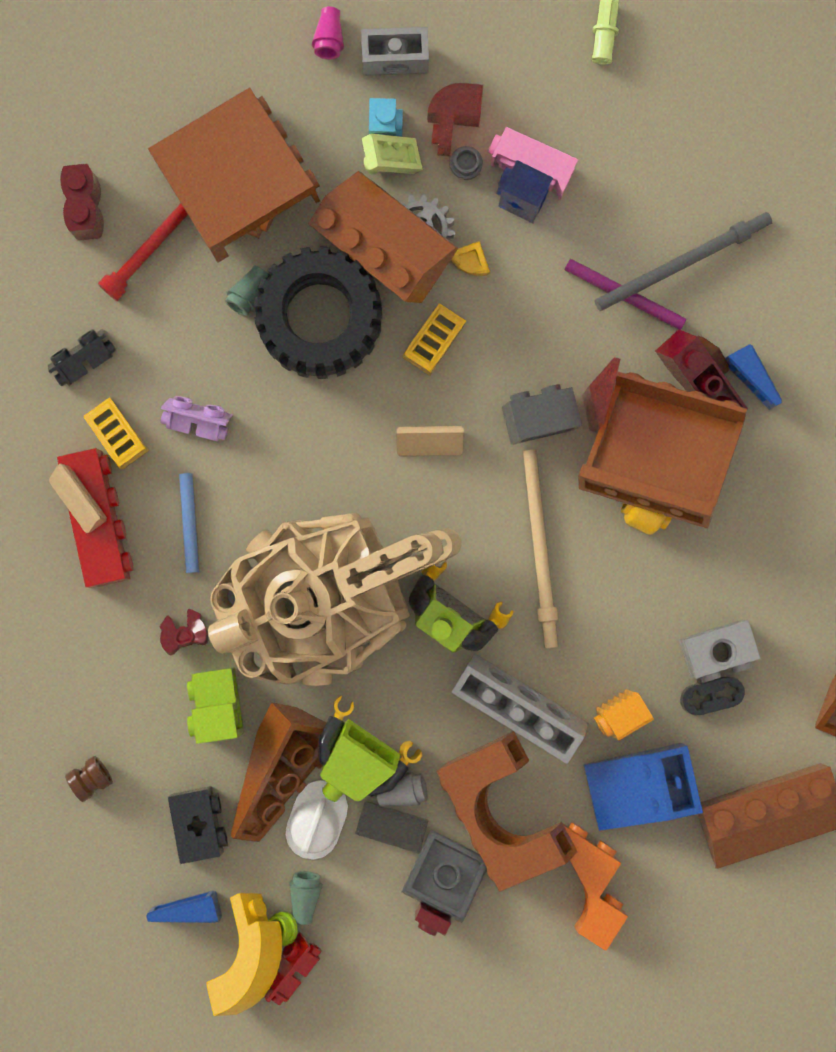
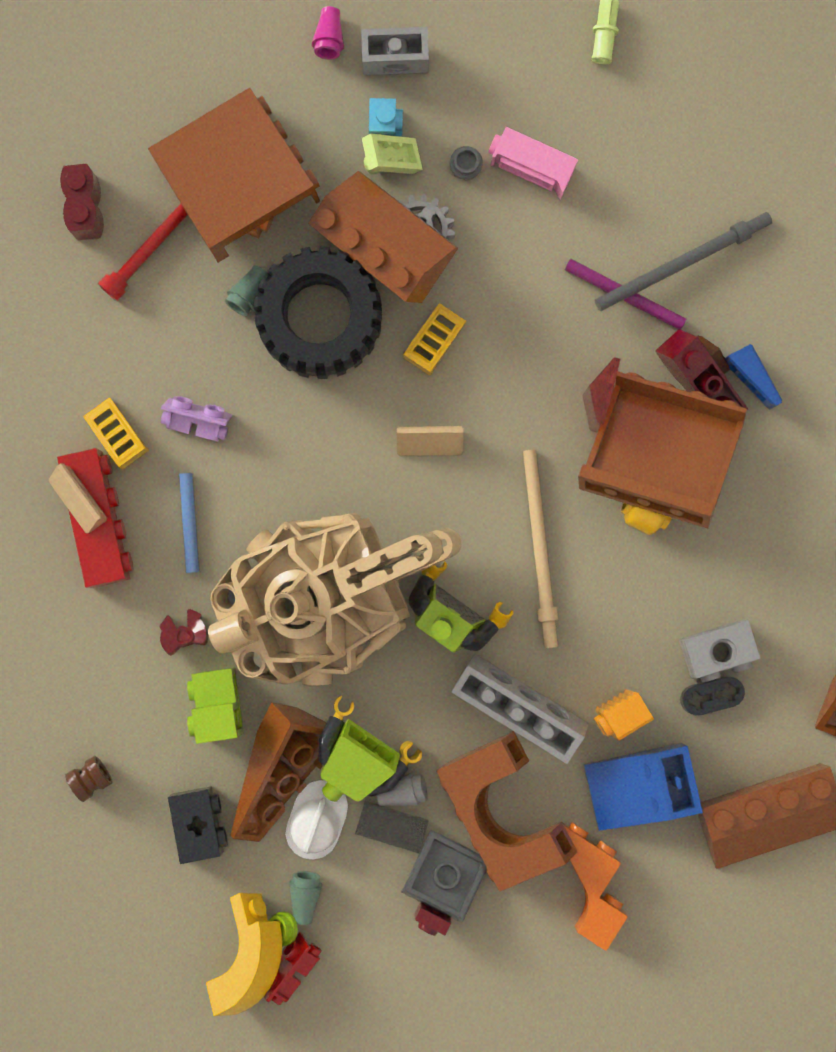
black hinge [48,329,116,387] -> none
blue slope [146,890,222,923] -> none
clear red brick [427,83,483,157] -> none
yellow tile [451,241,490,276] -> none
clear blue brick [496,160,553,223] -> none
dark grey brick [502,384,582,445] -> none

